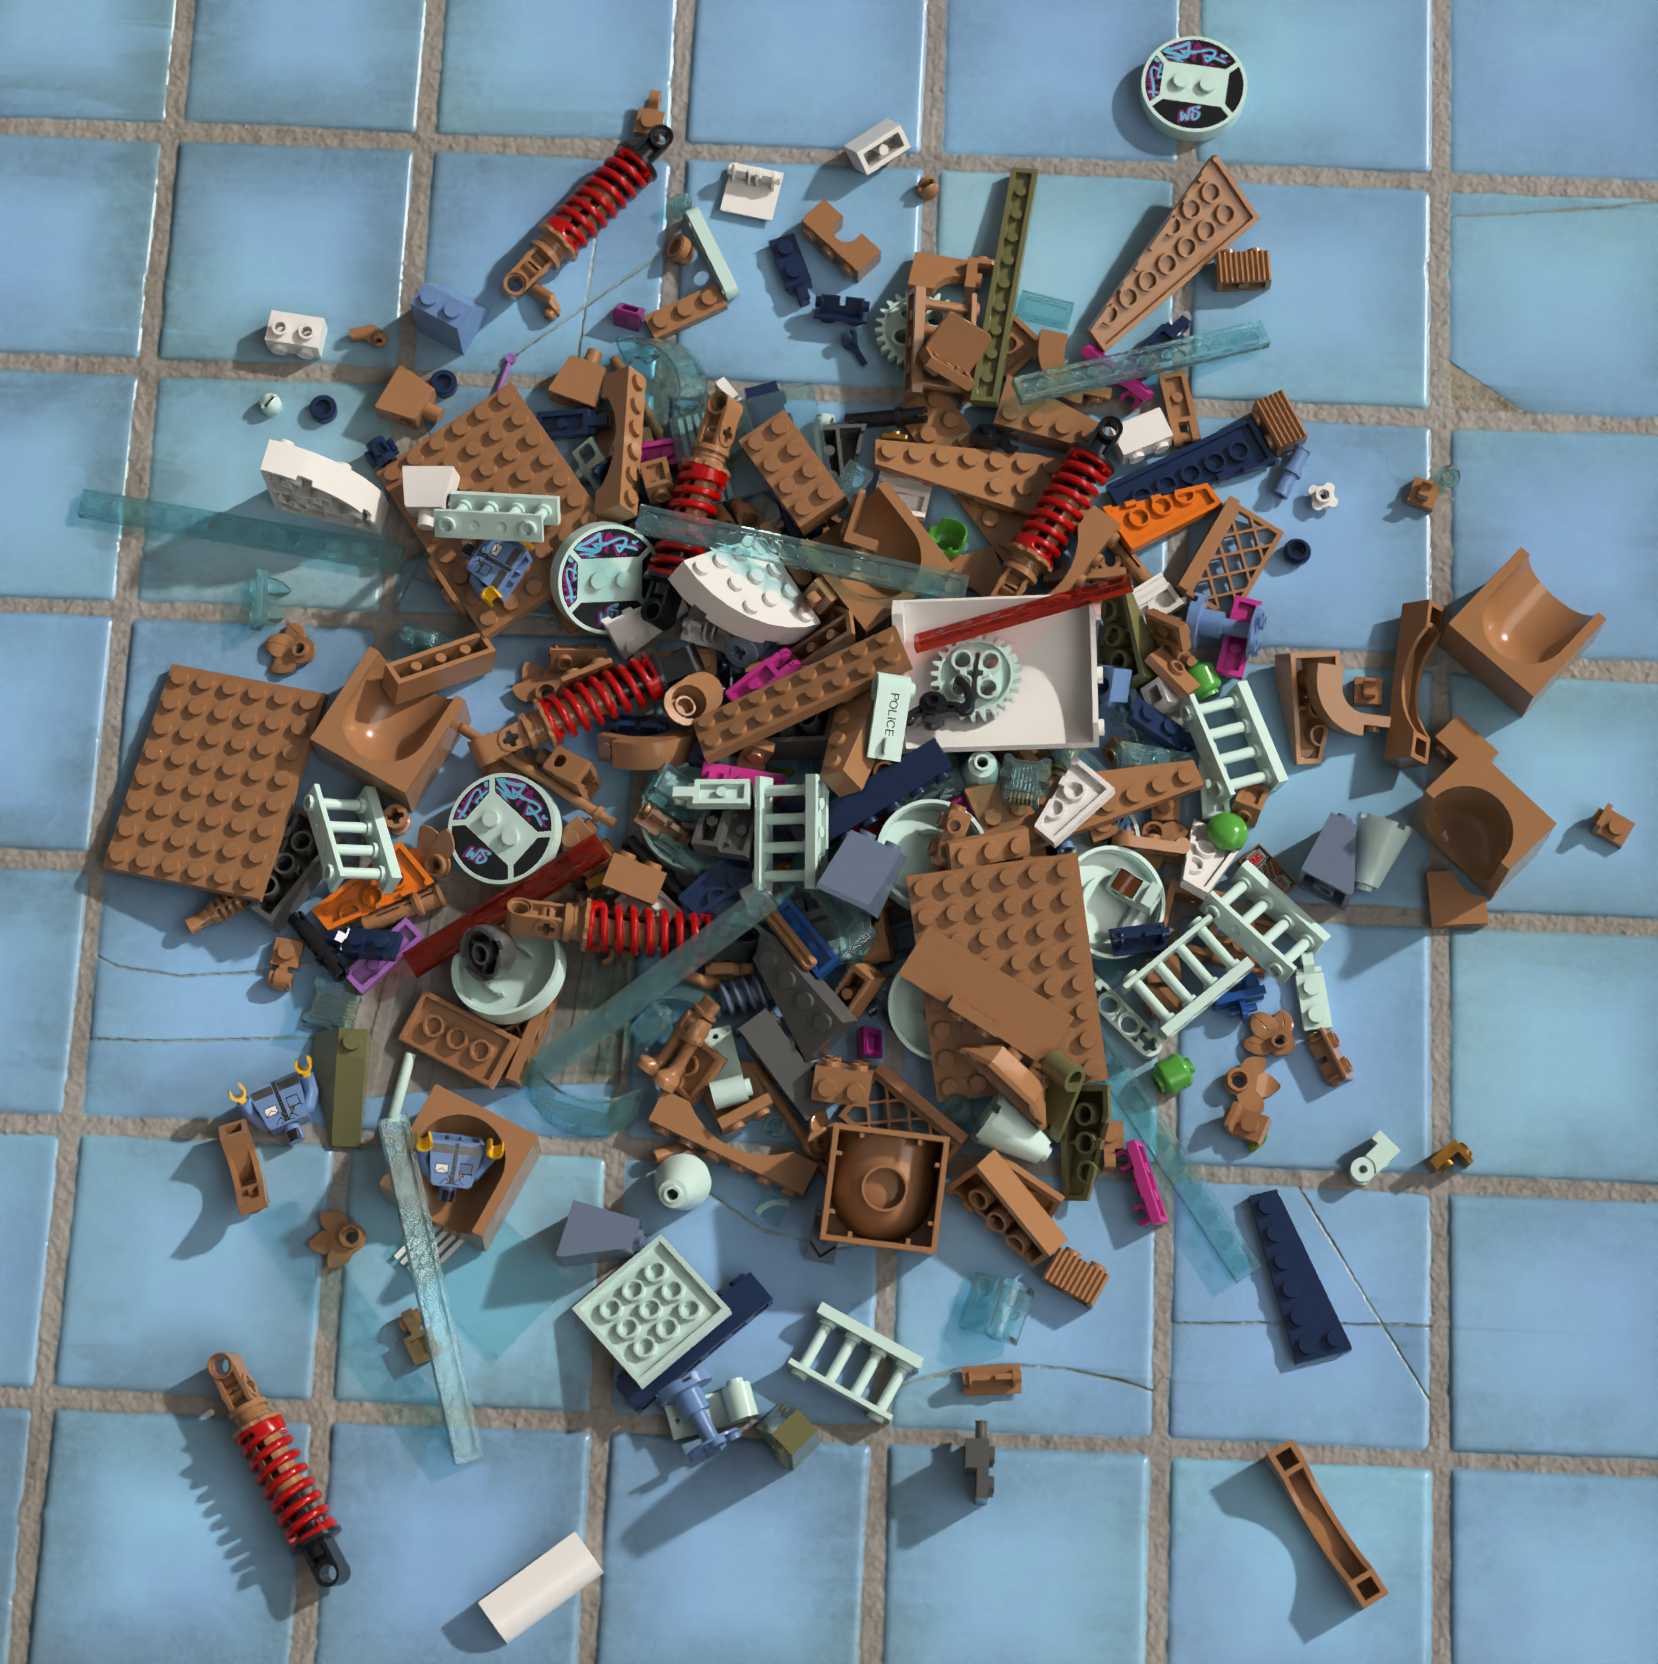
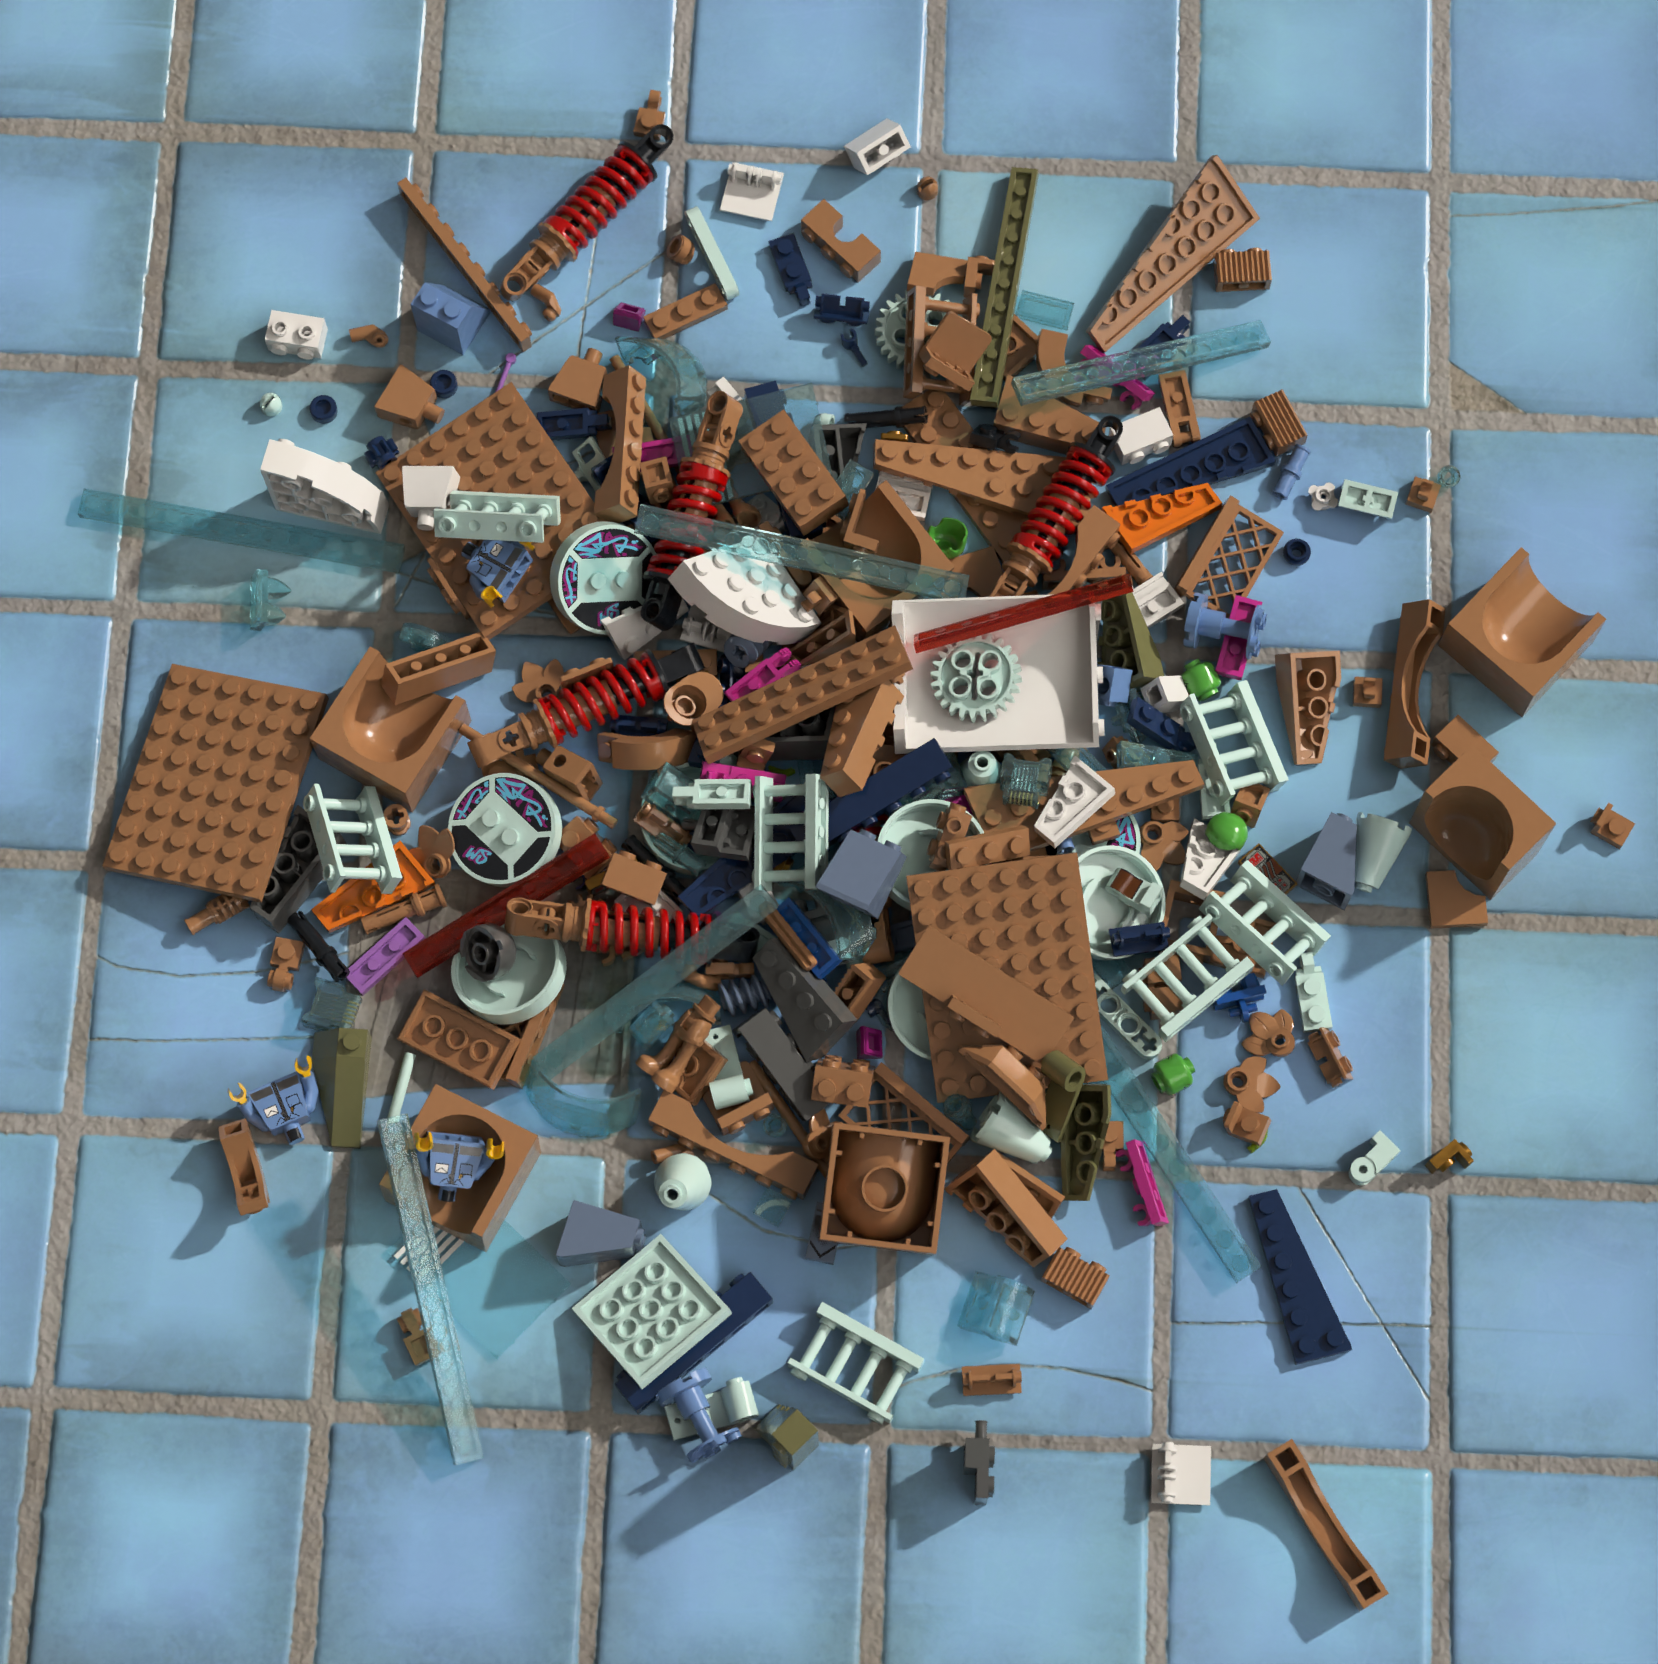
piece [208,1352,351,1587] -> none
medium nougat plate [265,623,316,674] -> none
medium nougat plate [308,1211,366,1268] -> none
dark blue hinge [324,928,404,962] -> none
white brick [478,1532,604,1644] -> none
medium nougat hinge [548,644,607,672] -> none
clear light blue hinge [669,192,692,215] -> none
light aqua door [866,672,916,762] -> none
black piece [906,676,975,730] -> none
medium nougat plate [1111,830,1191,857] -> none
brick [1140,36,1247,142] -> none
medium nougat plate [1144,608,1196,667] -> none
medium nougat plate [1144,647,1201,700] -> none
medium nougat arch [1306,663,1391,736] -> none
none -> medium nougat plate [397,177,532,352]
none -> white hinge [1151,1442,1211,1506]
none -> light aqua hinge [1337,479,1398,519]

